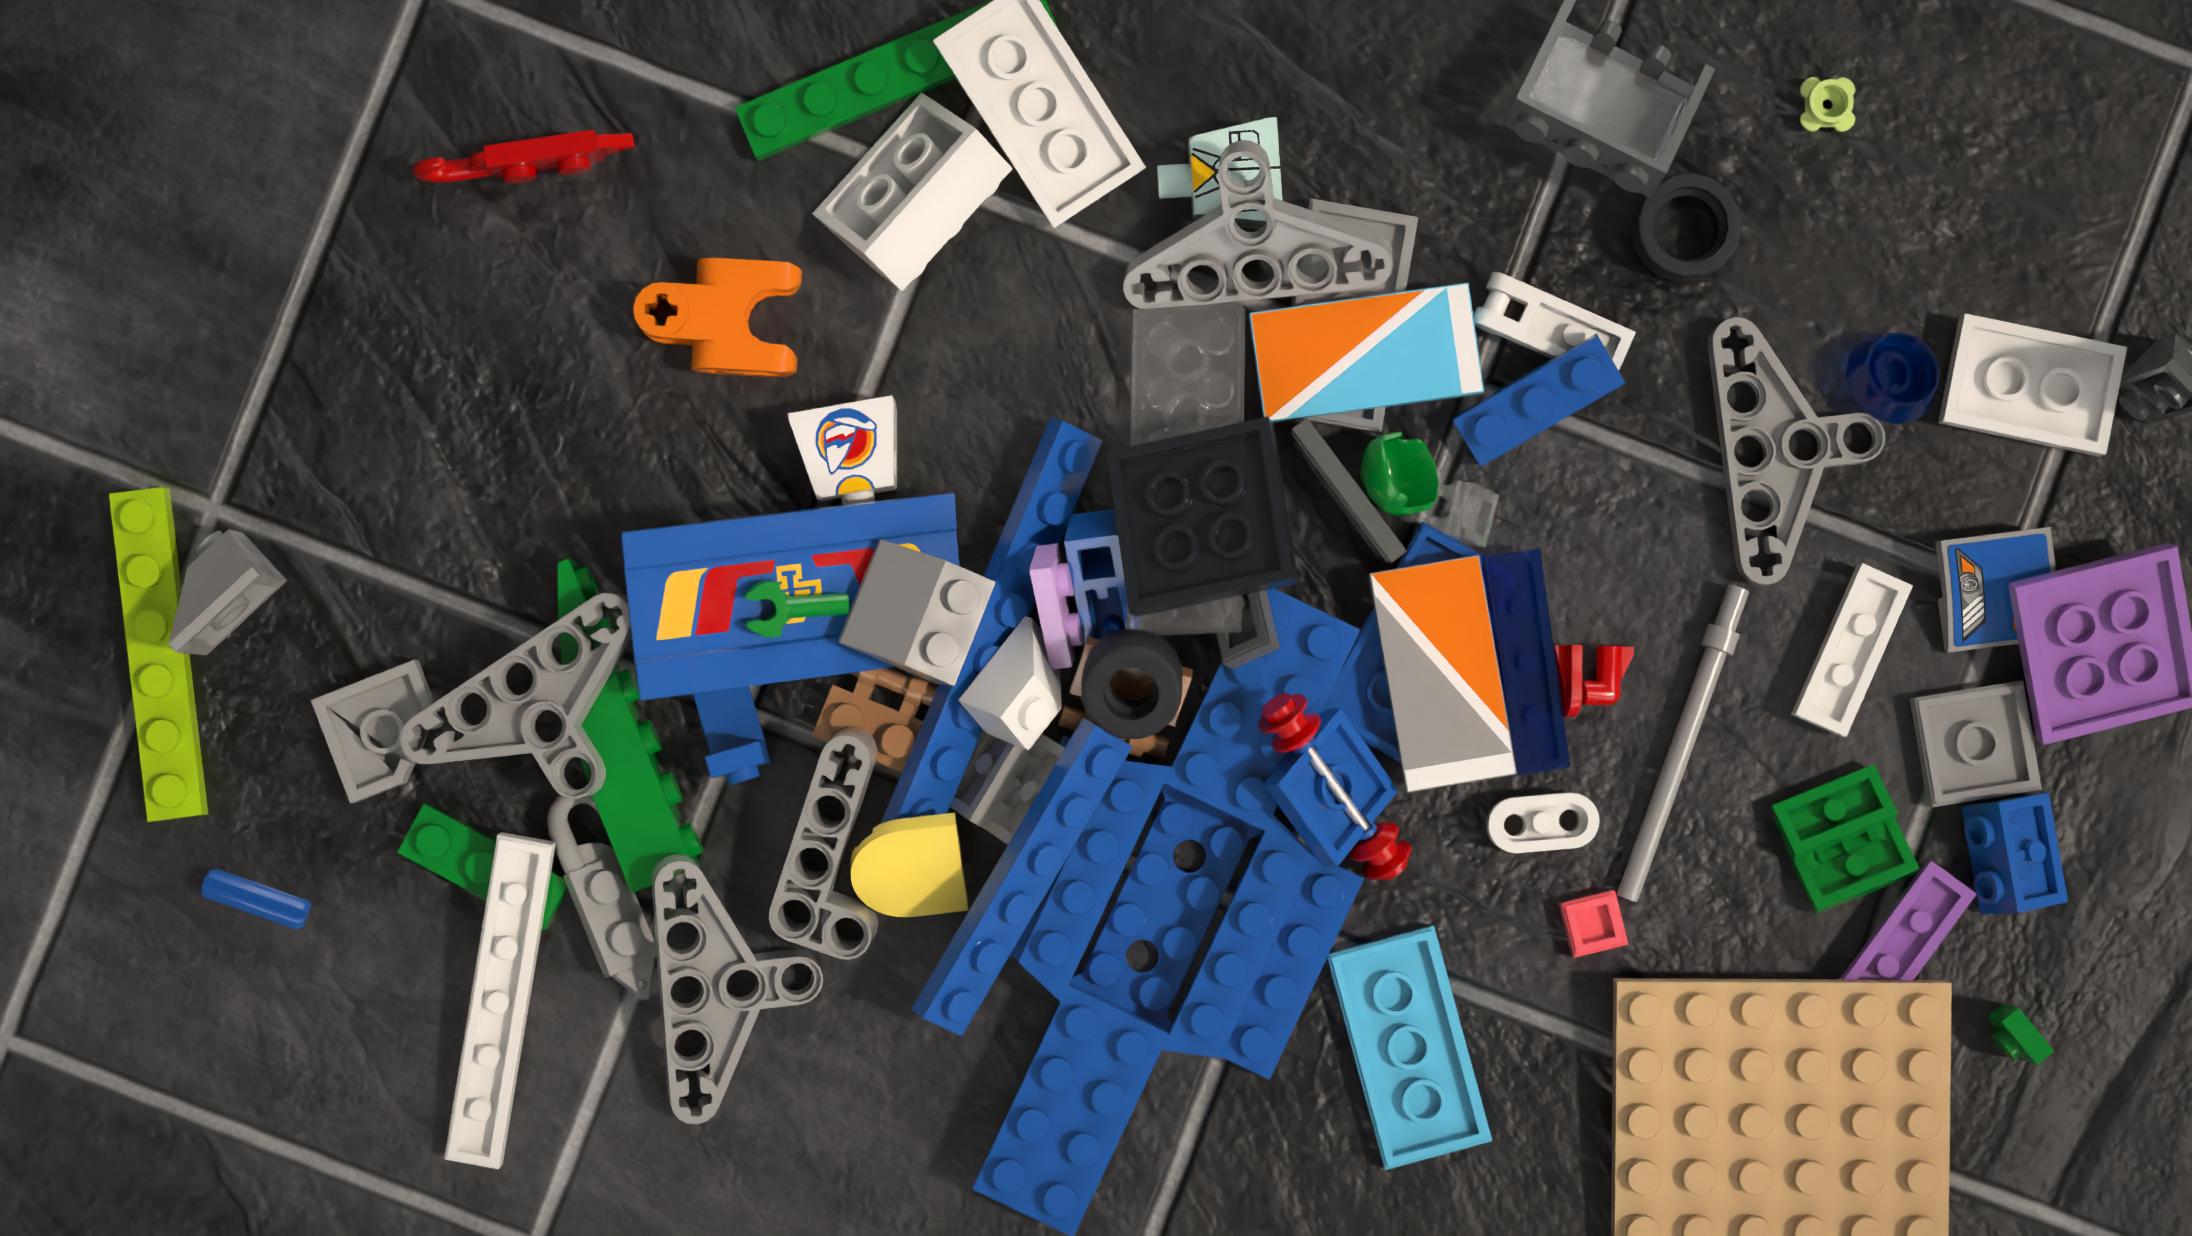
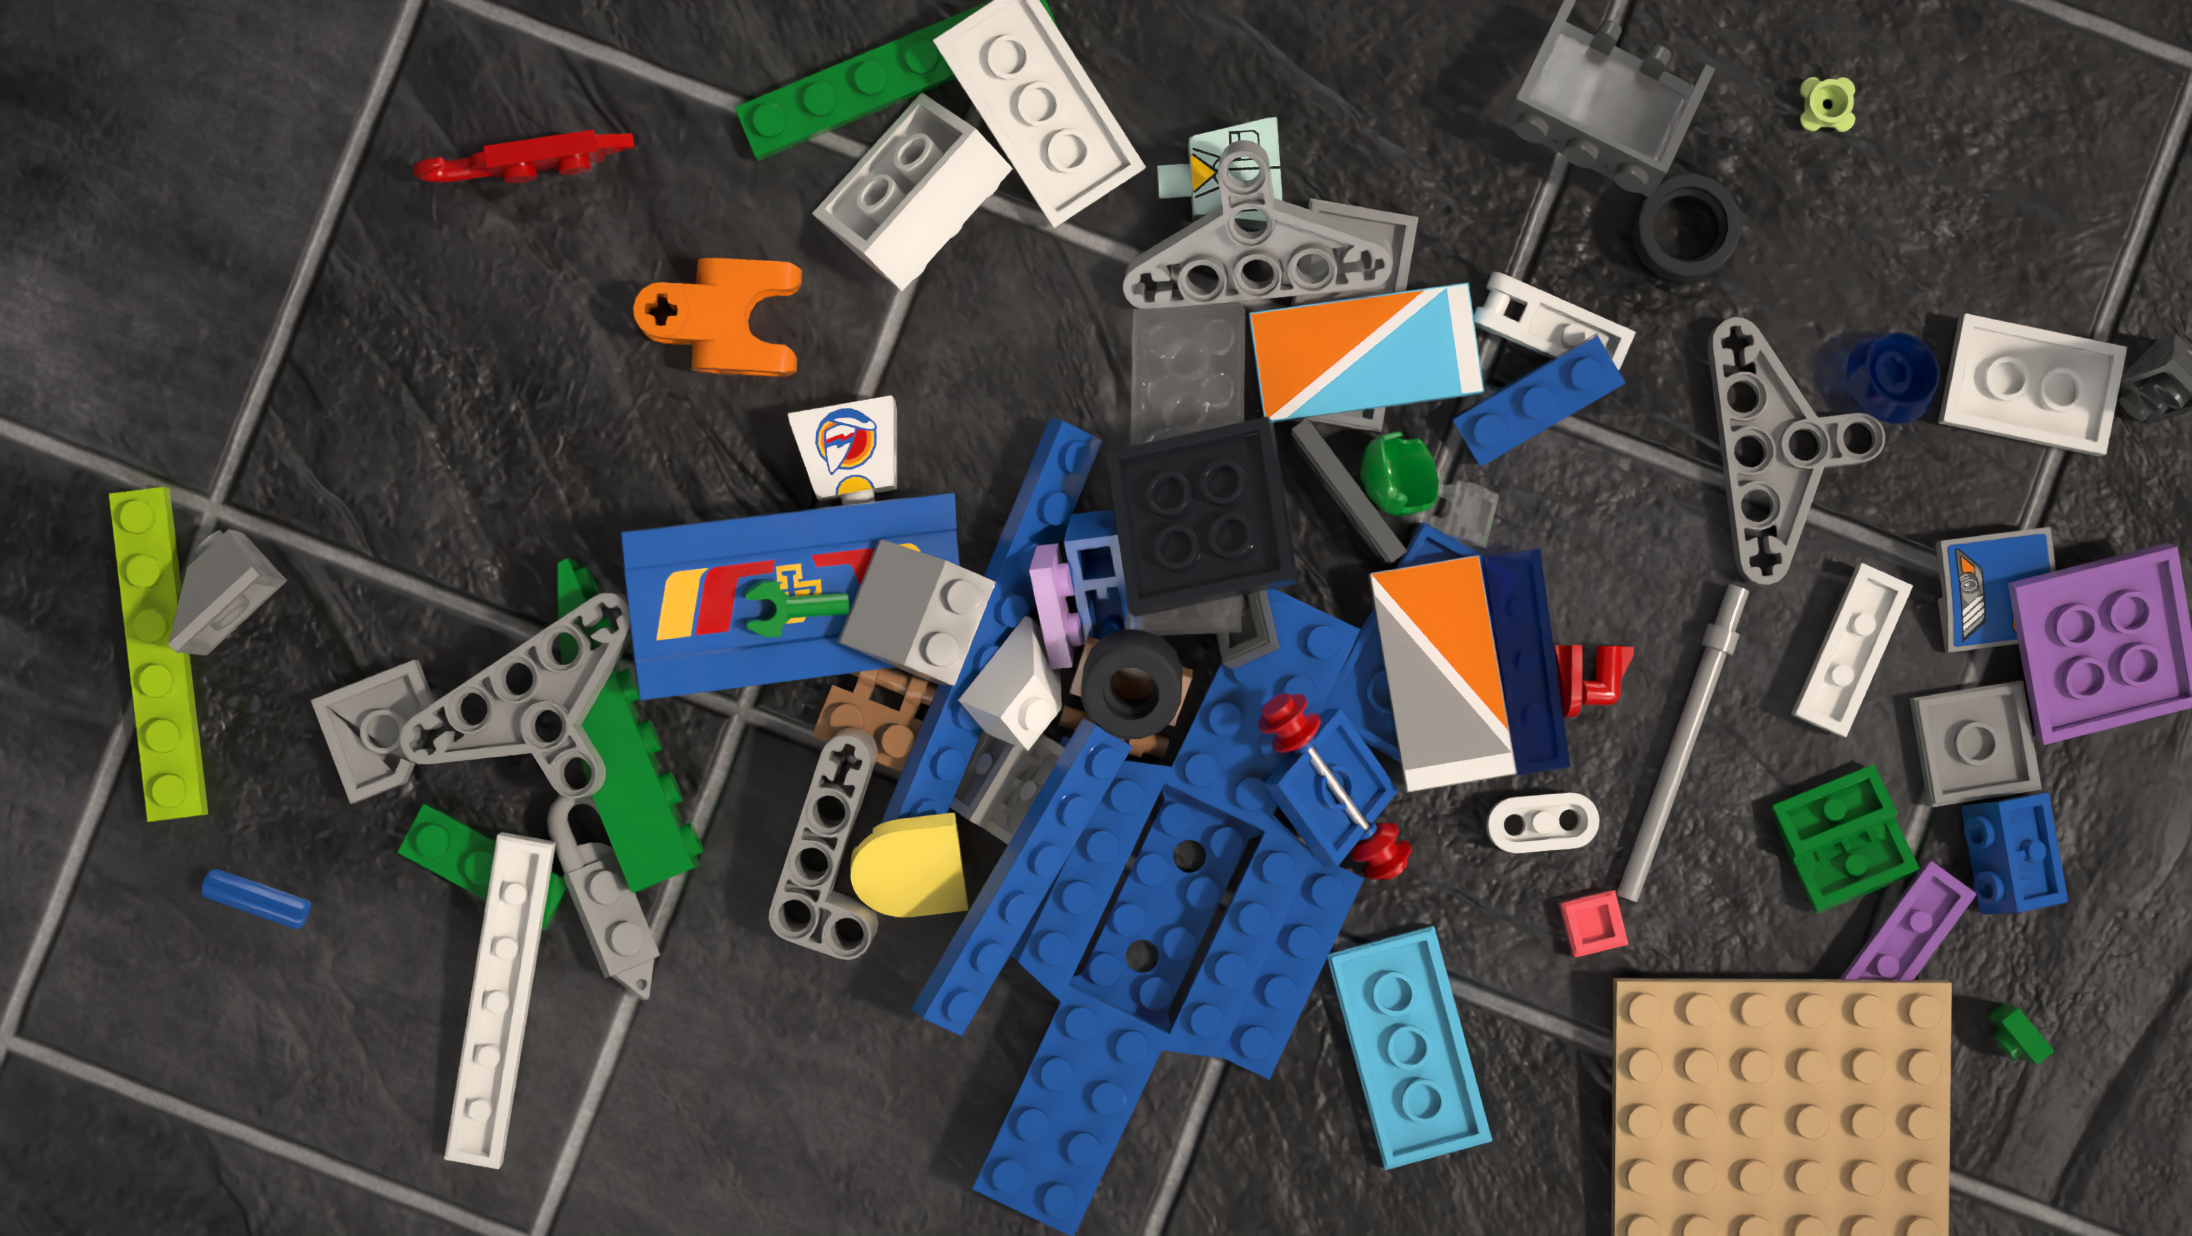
light grey beam [651,854,823,1124] -> none
blue bracket [693,686,772,786] -> none

